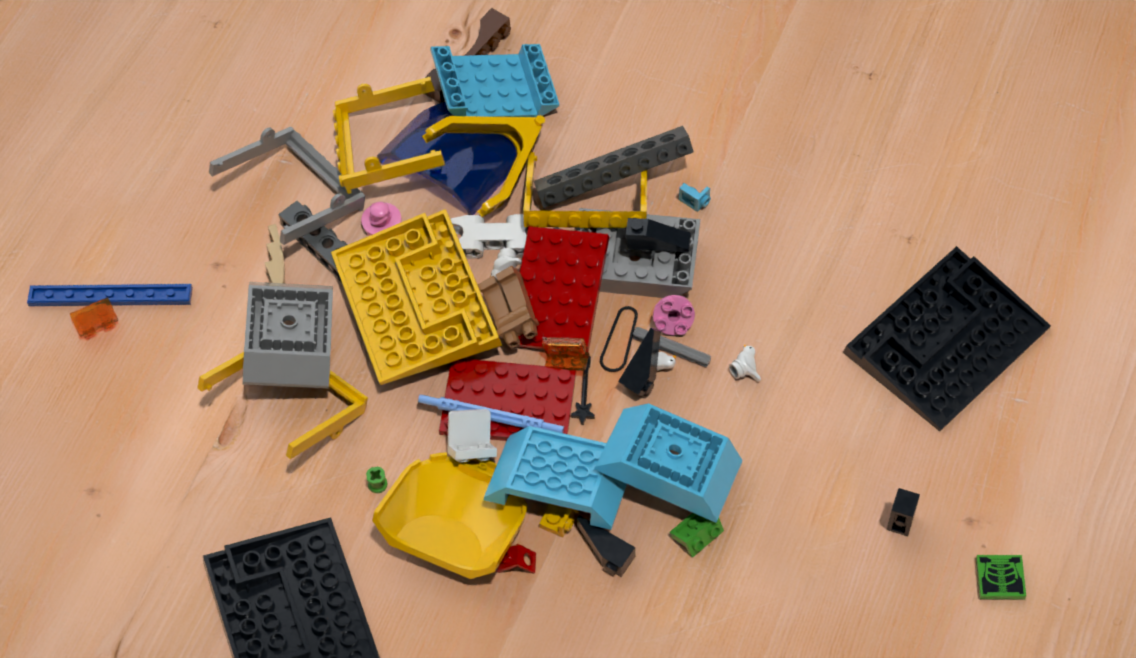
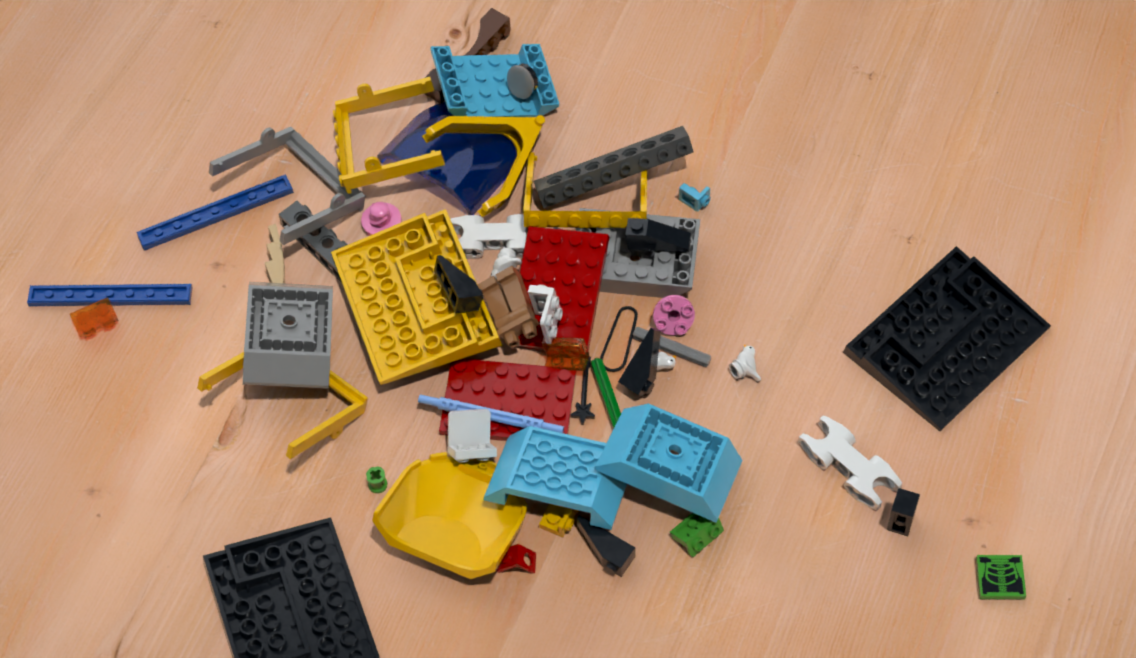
none -> blue tile [136,174,294,251]
none -> black slope [434,255,483,314]
none -> light grey piece [507,63,538,99]
none -> white bracket [528,285,563,344]
none -> green axle [591,358,621,429]
none -> white piece [798,415,902,511]

